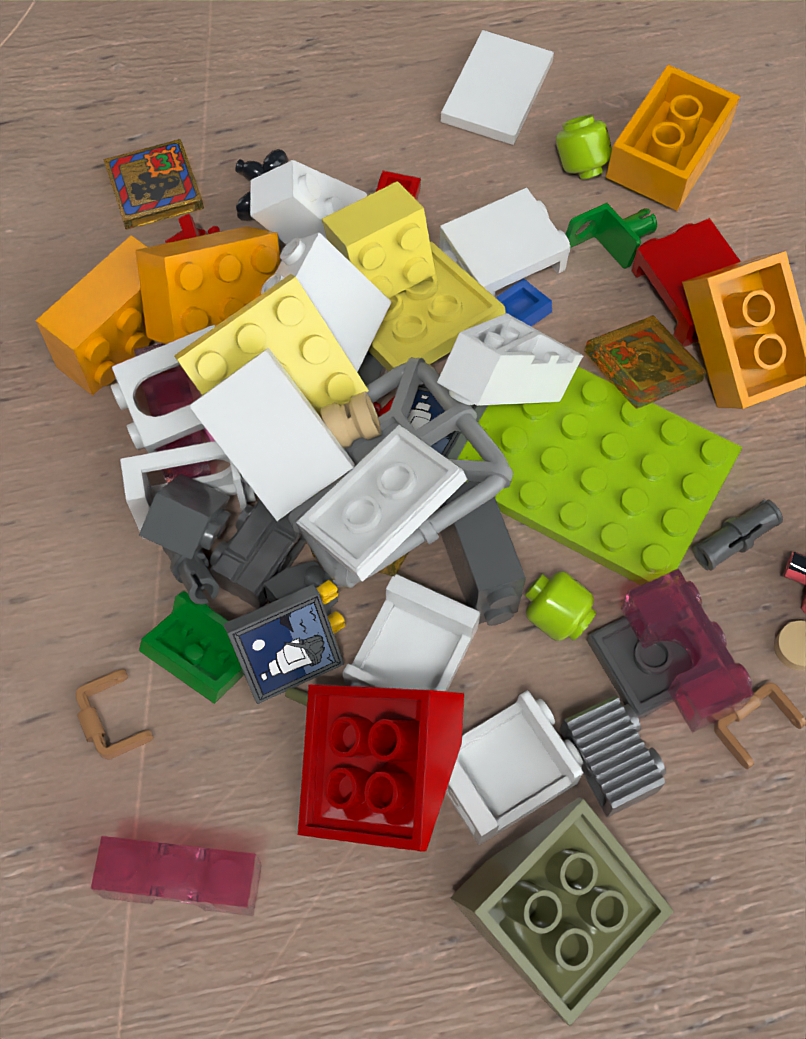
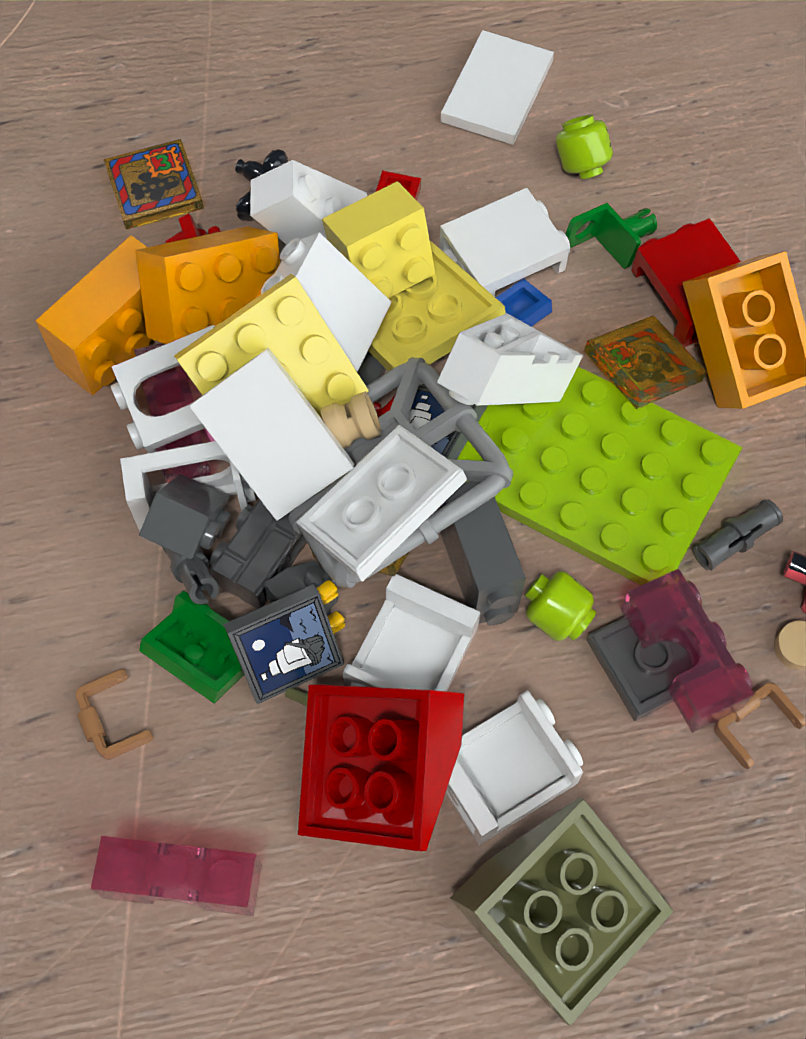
flat silver brick [560,695,666,817] -> none
light orange brick [606,64,741,211] -> none

